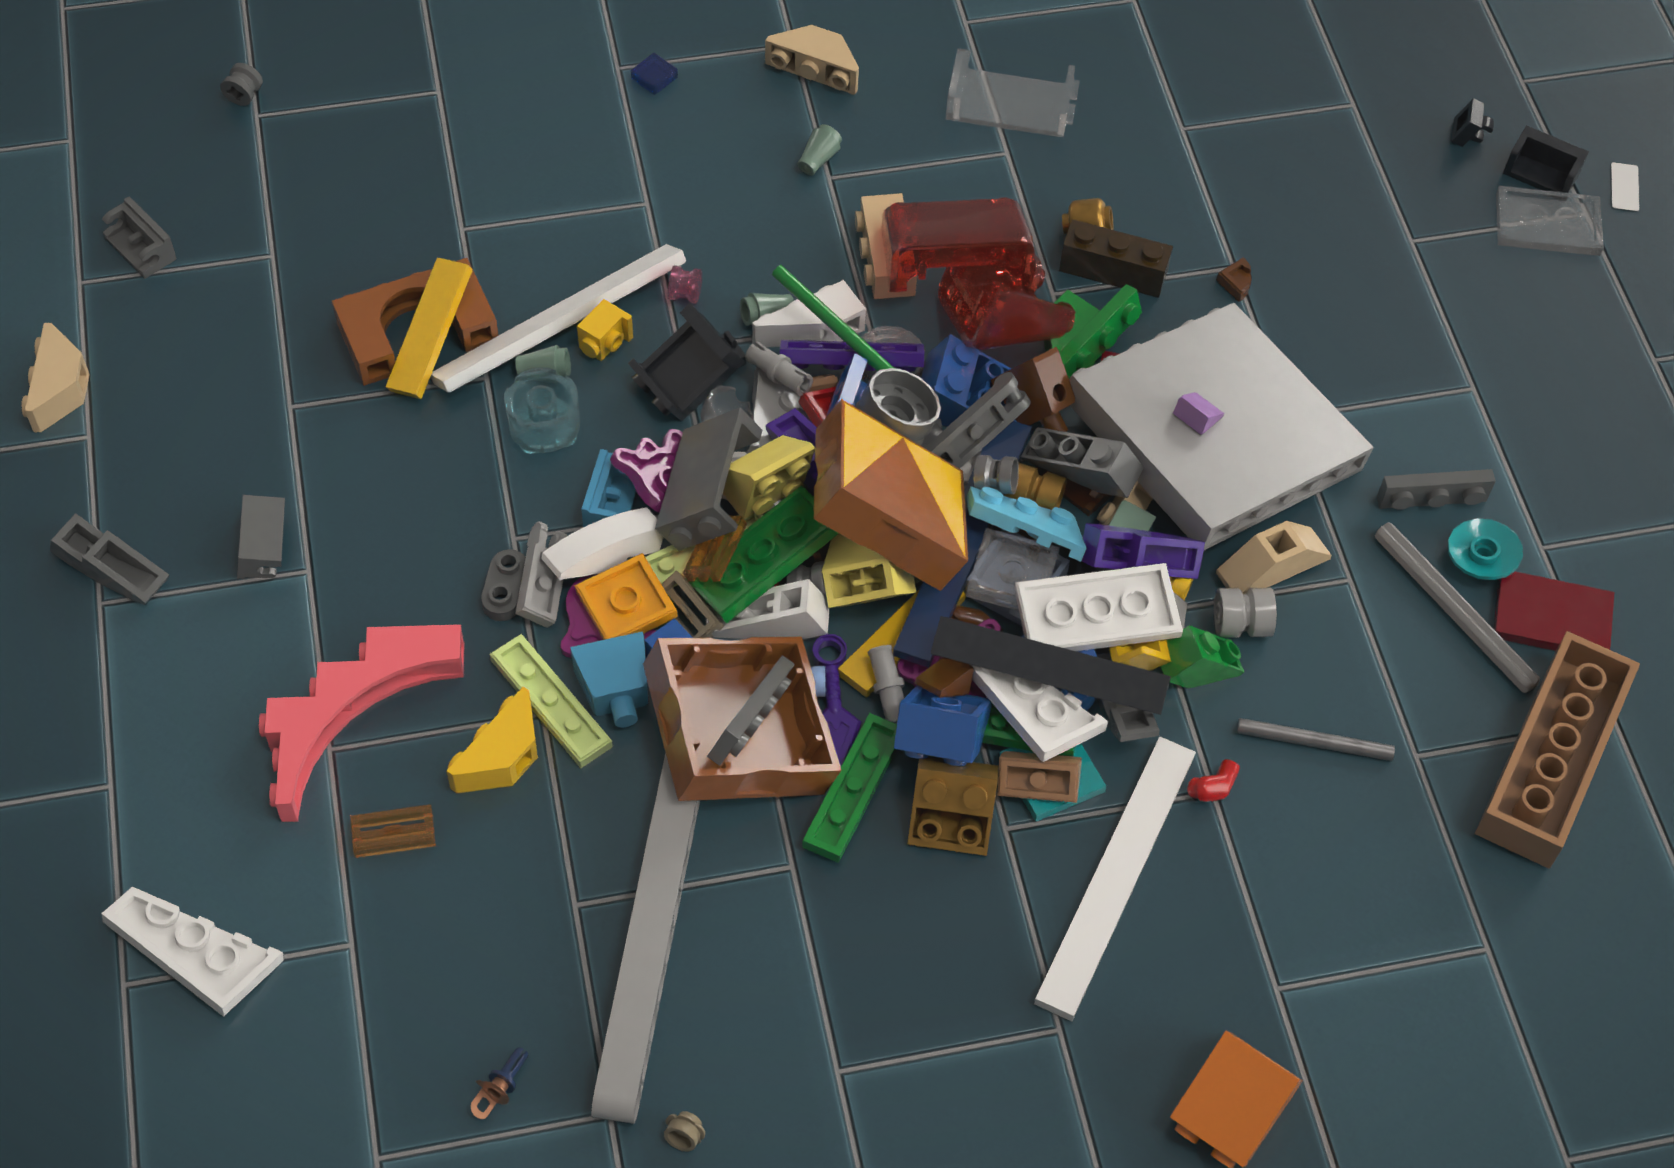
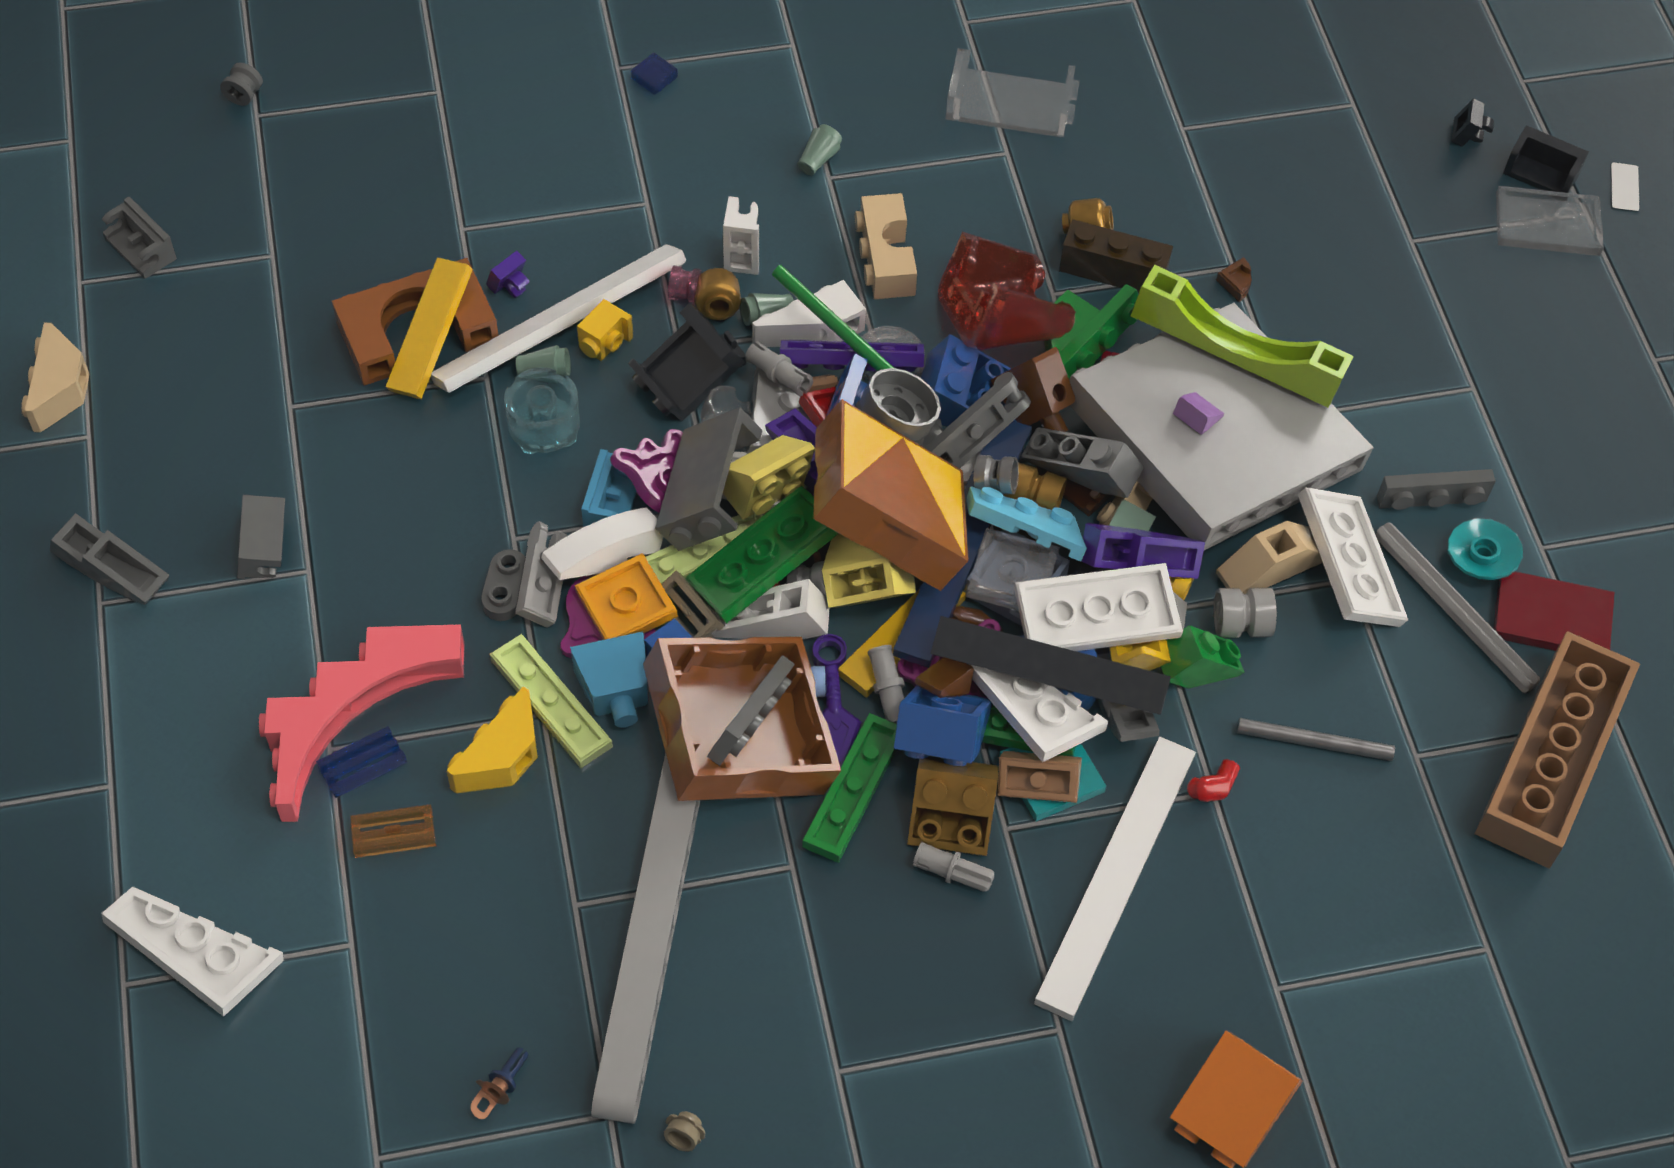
clear orange tile [683,516,747,582] -> none
tan slope [765,25,859,95] -> none
clear red windscreen [881,197,1035,292] -> none
none -> clear blue tile [316,726,407,798]
none -> dark purple tile [486,250,529,299]
none -> pearl gold head [694,268,741,321]
none -> white hinge [723,196,759,275]
none -> light grey axle [913,842,995,891]
none -> lime arch [1131,265,1354,408]
none -> white tile [1298,487,1408,627]

